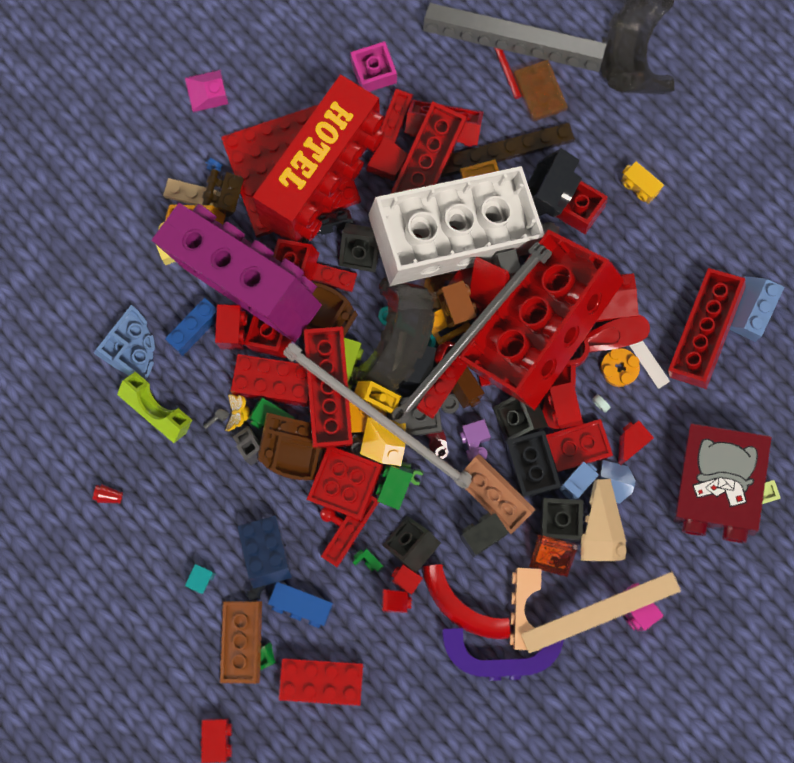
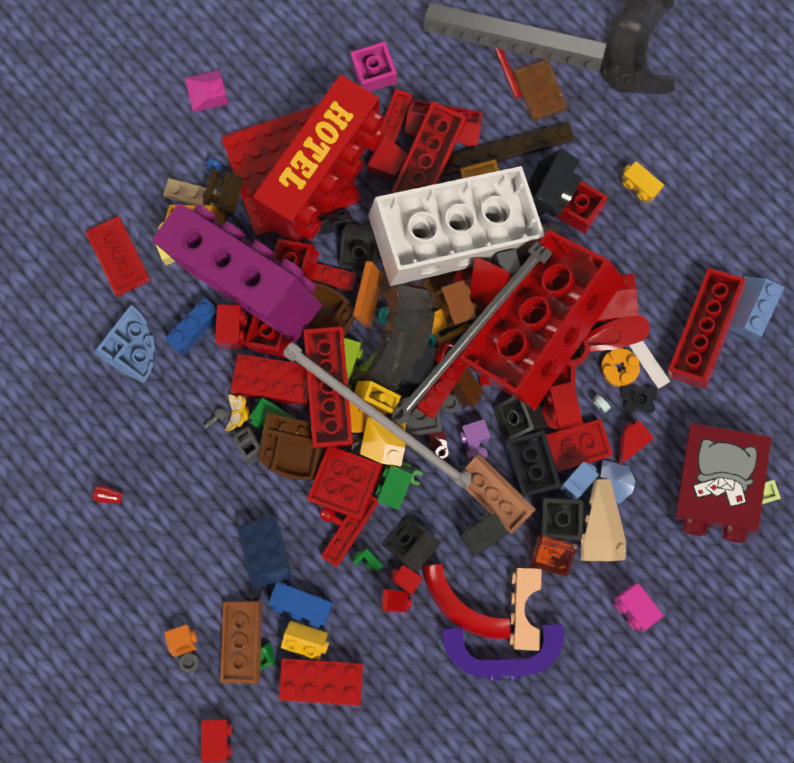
lime arch [117,372,192,443] -> none
teal panel [185,564,216,594] -> none
tan tile [521,572,681,653] -> none
none -> red tile [85,216,151,297]
none -> orange brick [164,624,198,657]
none -> dark grey tile [179,652,200,673]
none -> yellow brick [281,620,329,661]
none -> orange tile [353,261,384,328]
none -> black animal [620,386,658,414]

